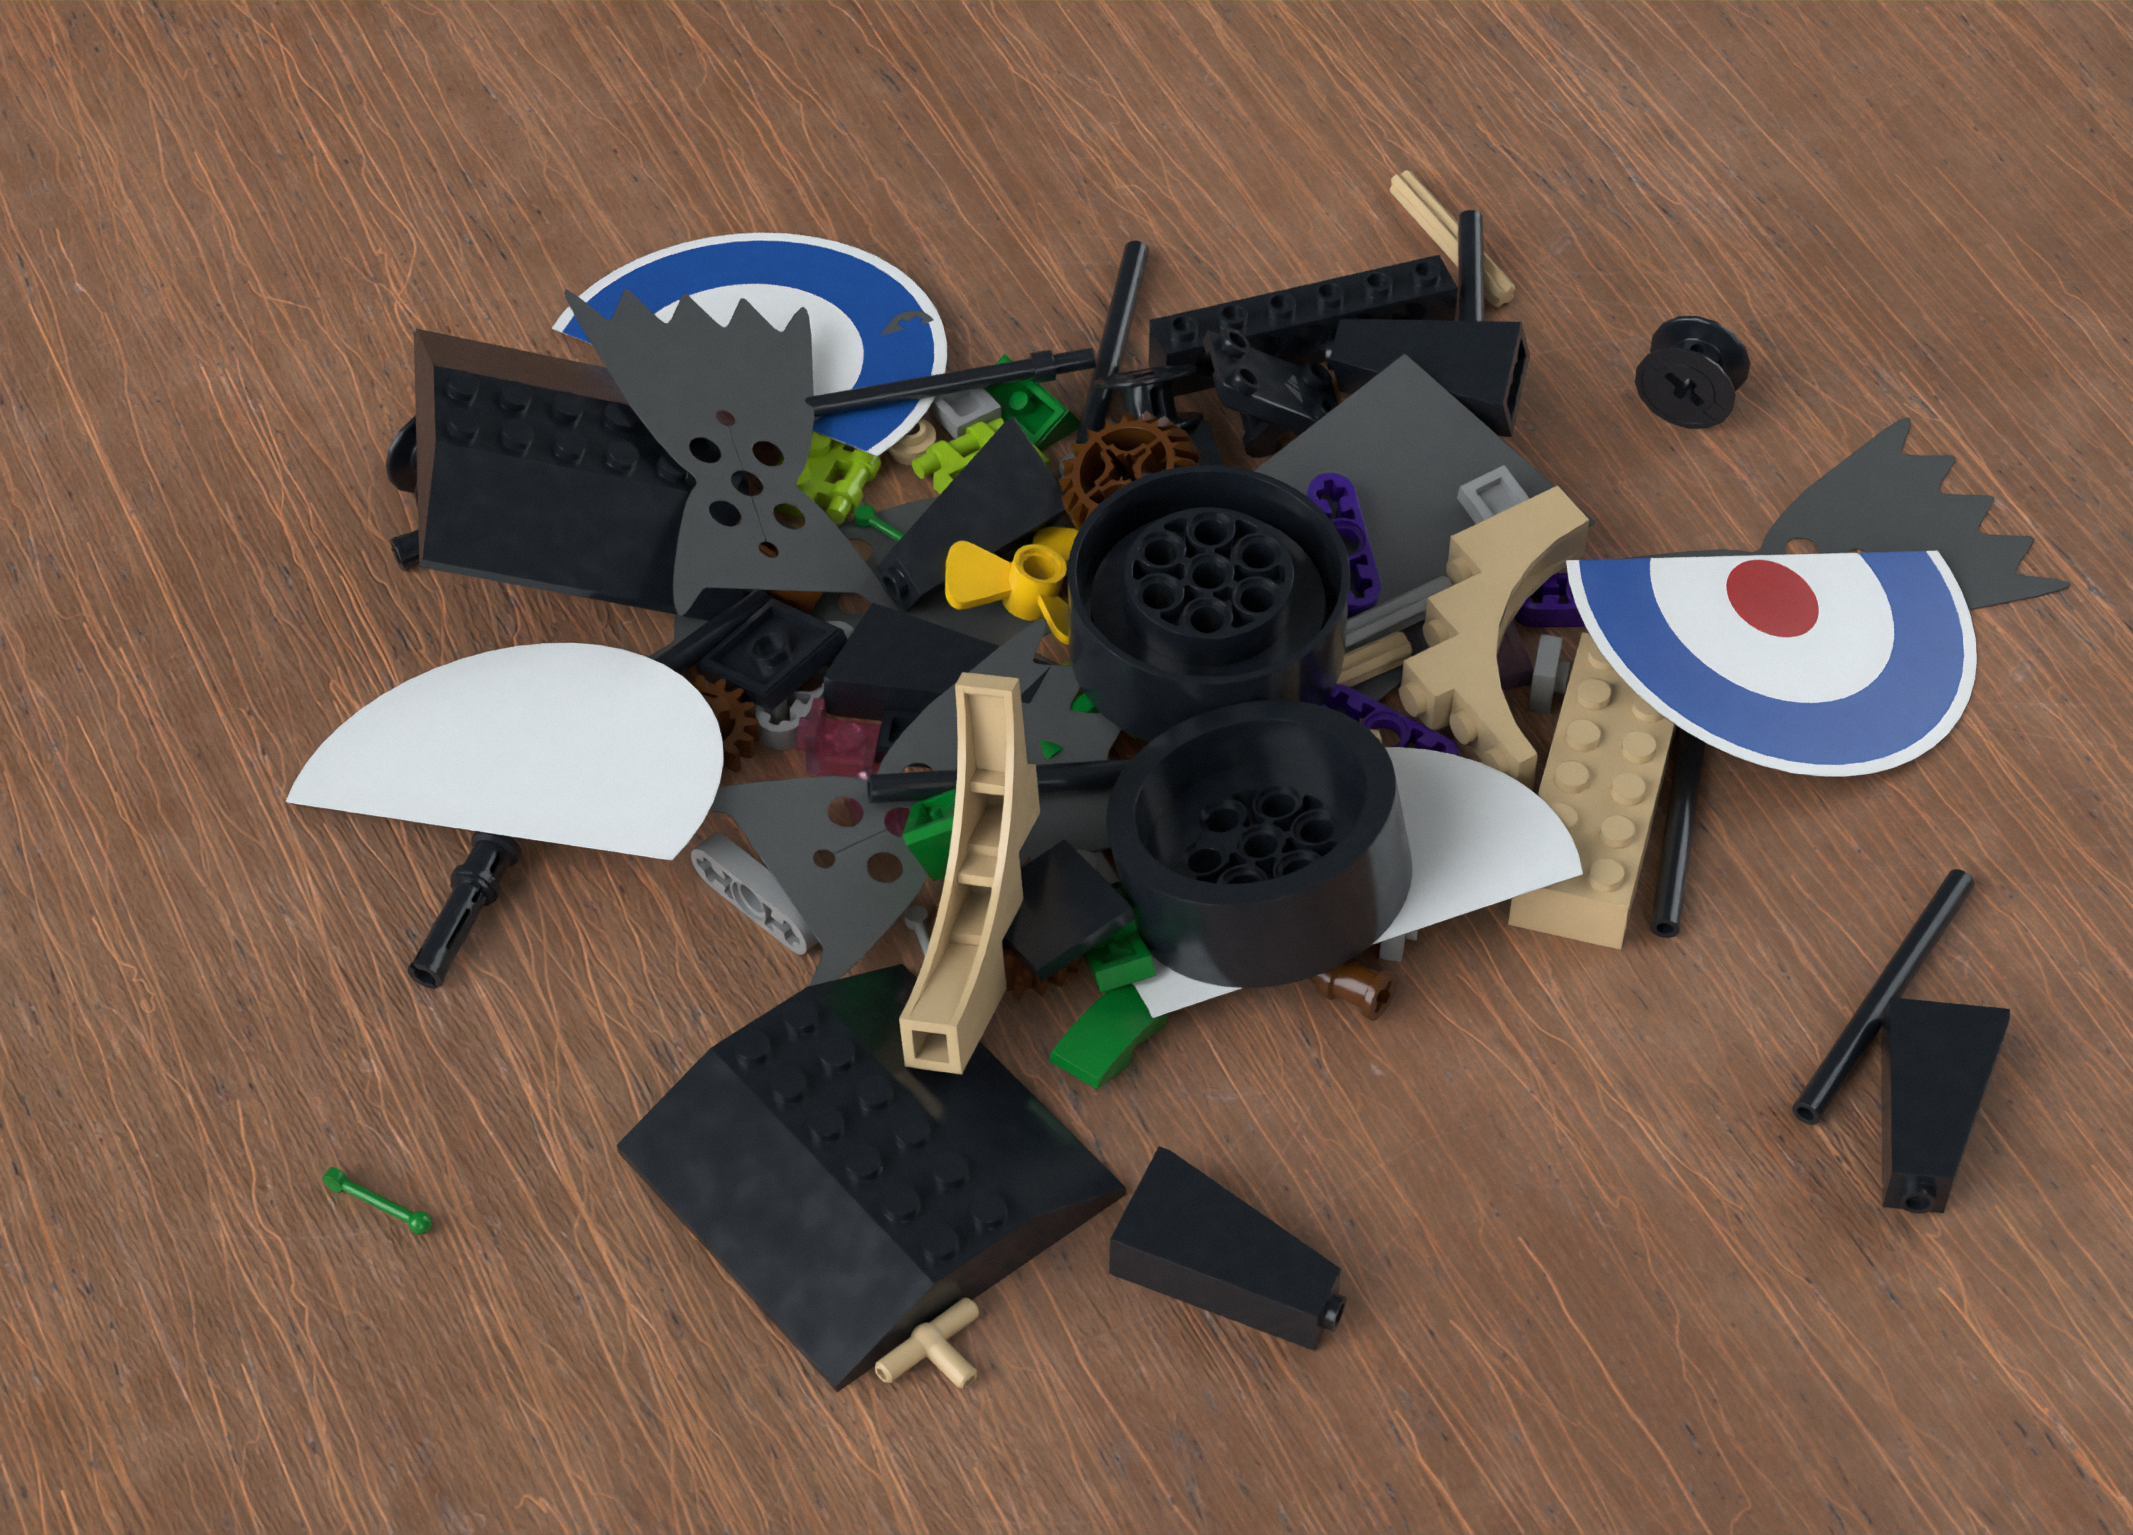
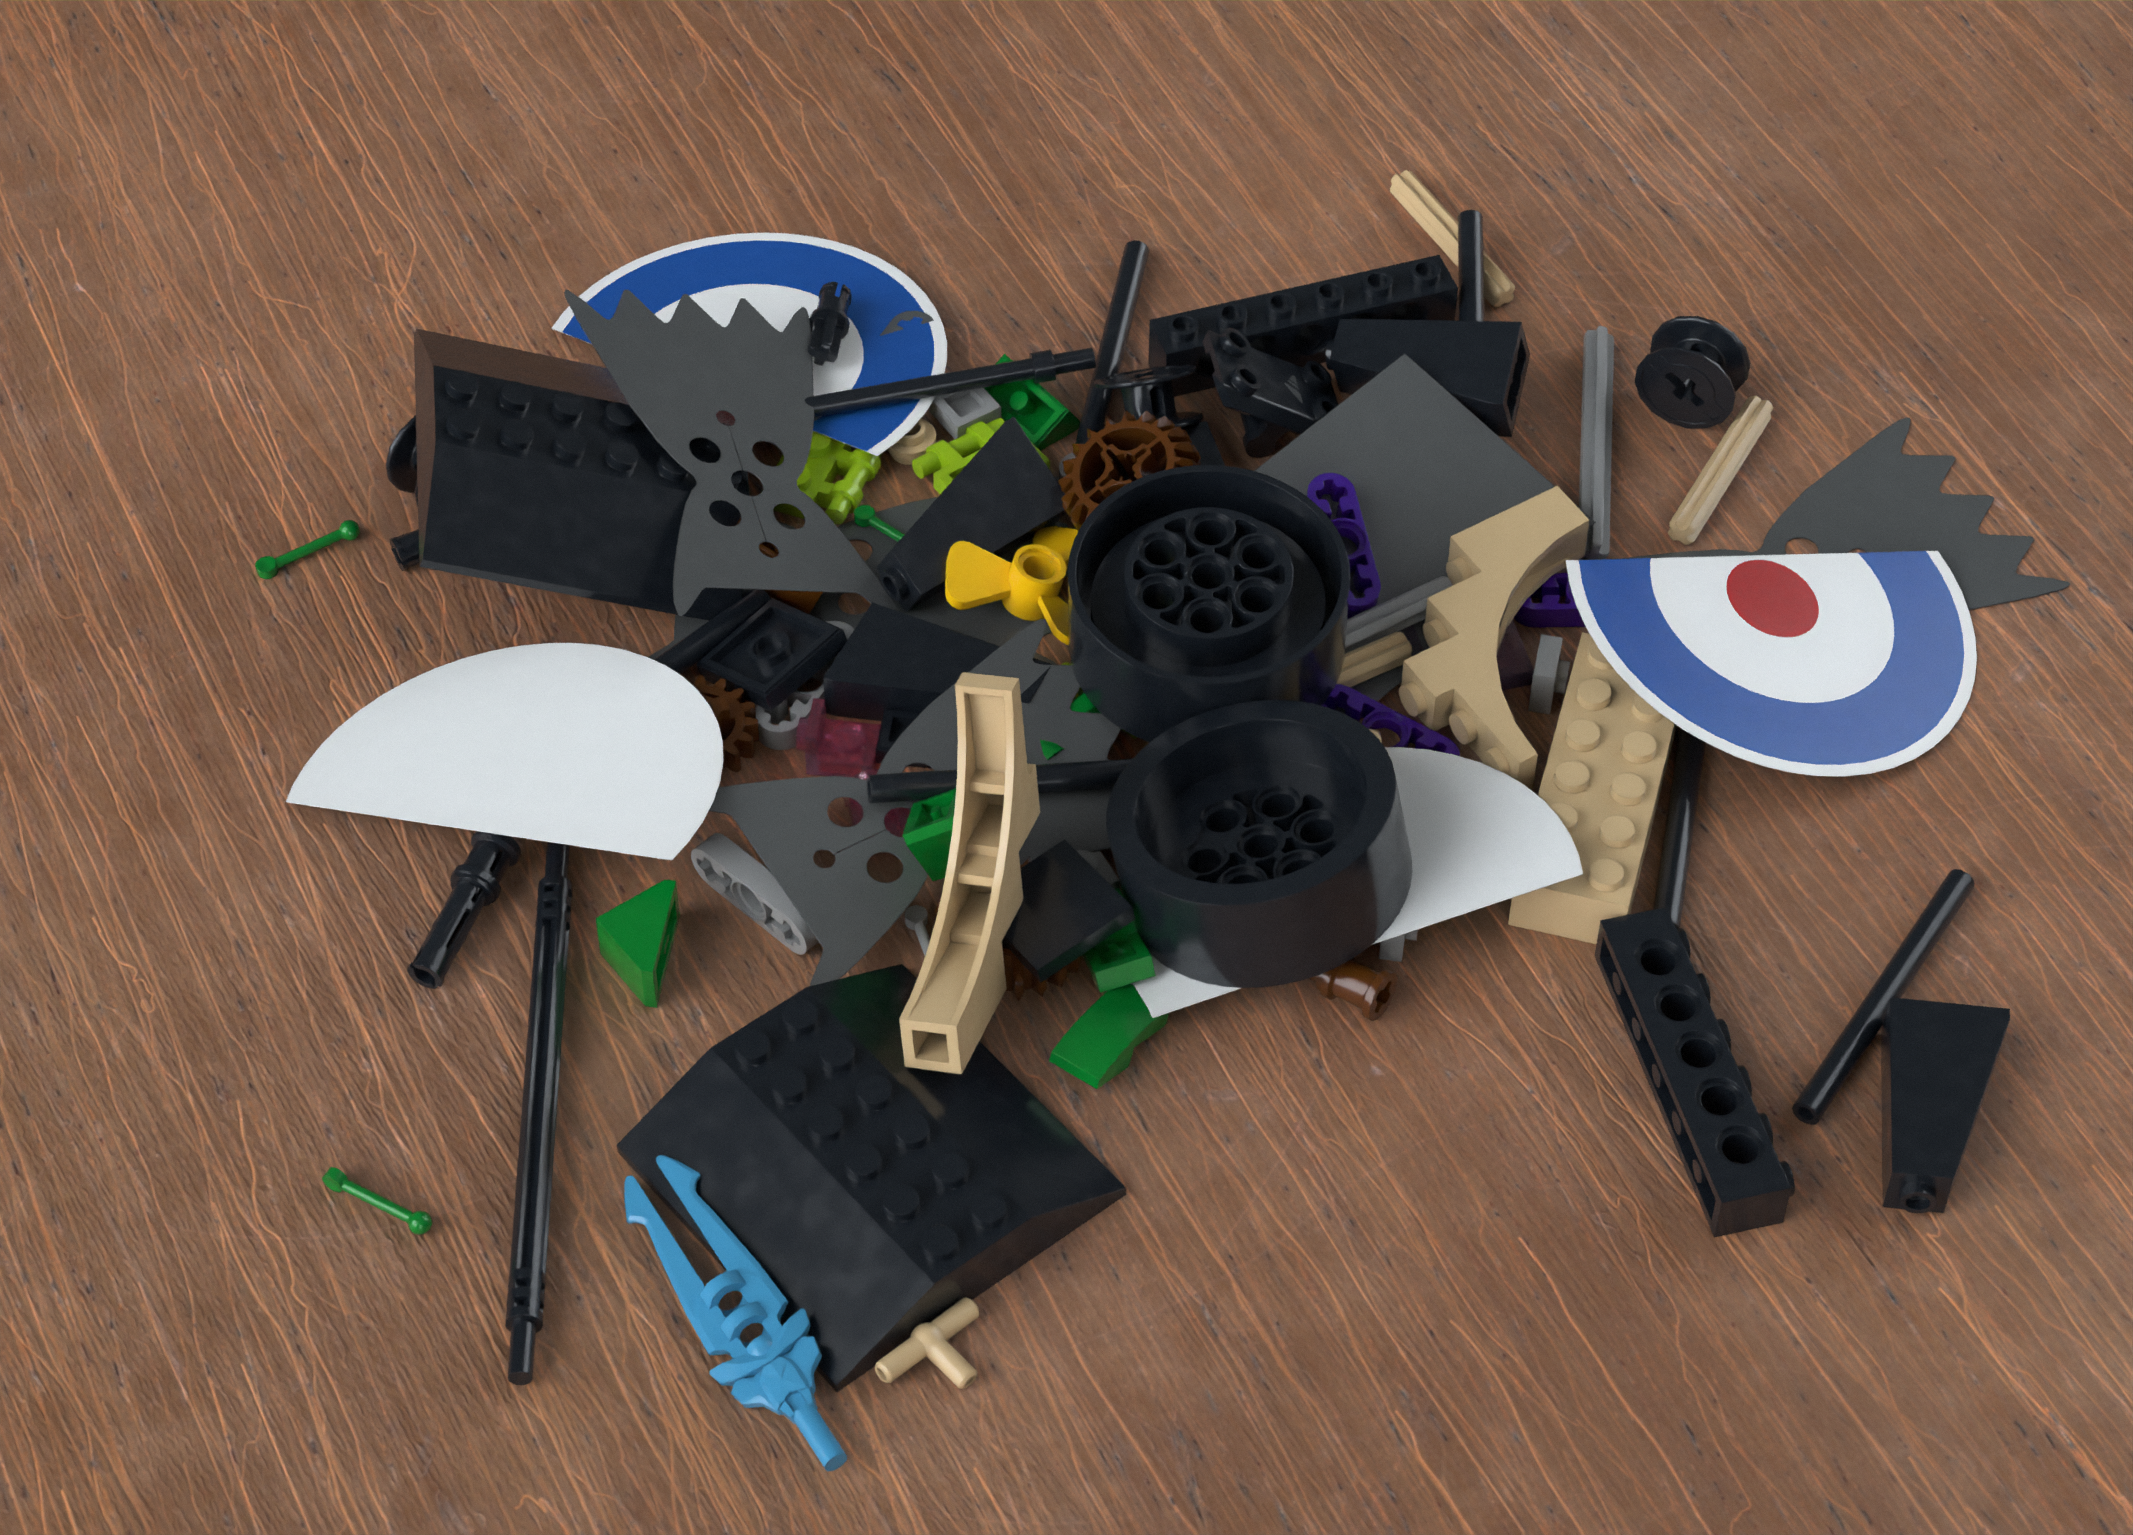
black slope [1109,1146,1347,1351] -> none
light grey plate [1457,465,1530,524] -> none
none -> green hinge [255,520,360,579]
none -> black axle [505,842,573,1385]
none -> green slope [596,880,680,1008]
none -> dark azure sword [624,1155,847,1471]
none -> black axle [808,282,852,366]
none -> light grey axle [1579,326,1614,560]
none -> black brick [1595,907,1795,1238]
none -> tan axle [1668,395,1773,545]

